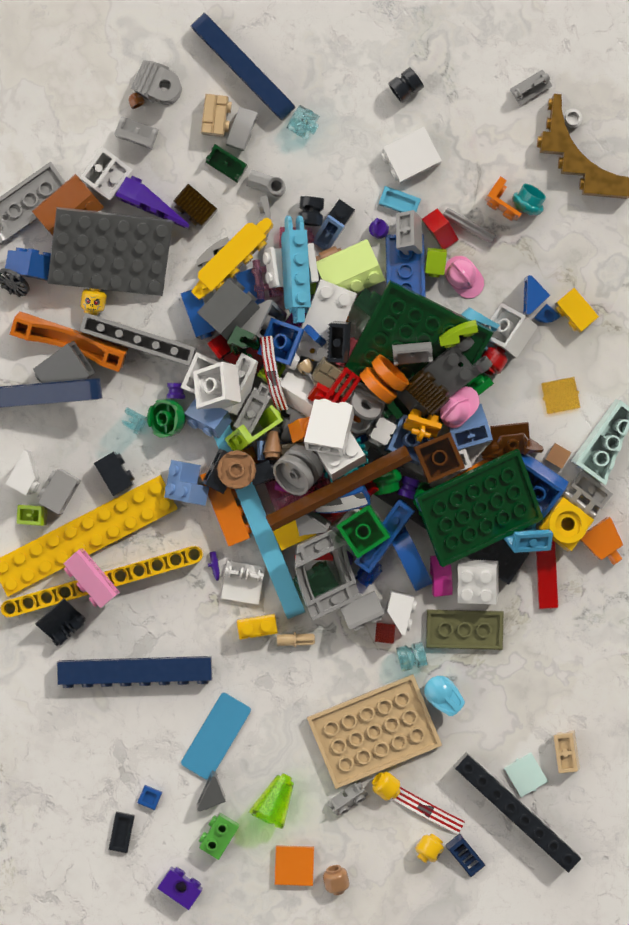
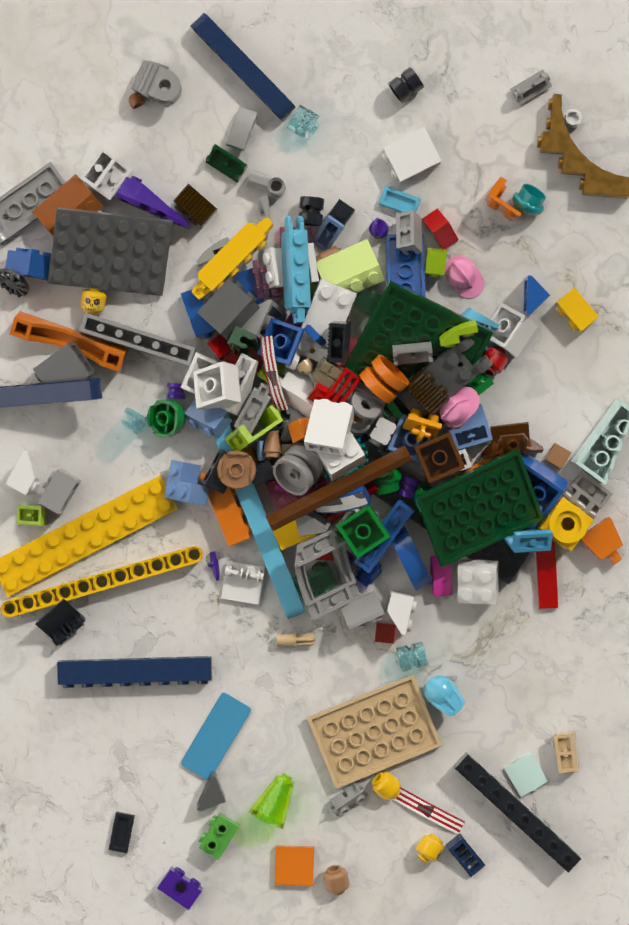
bright pink slope [63,548,120,608] -> none
black brick [94,451,135,496] -> none
light grey hinge [114,116,159,150] -> none
blue tile [137,785,162,810] -> none
tan brick [201,94,232,137] -> none
yellow brick [237,613,278,640] -> none
olive tile [426,609,504,650] -> none
light grey axle [443,208,496,243] -> none
blue tile [534,304,561,323] -> none
clear yellow piece [541,377,581,414] -> none

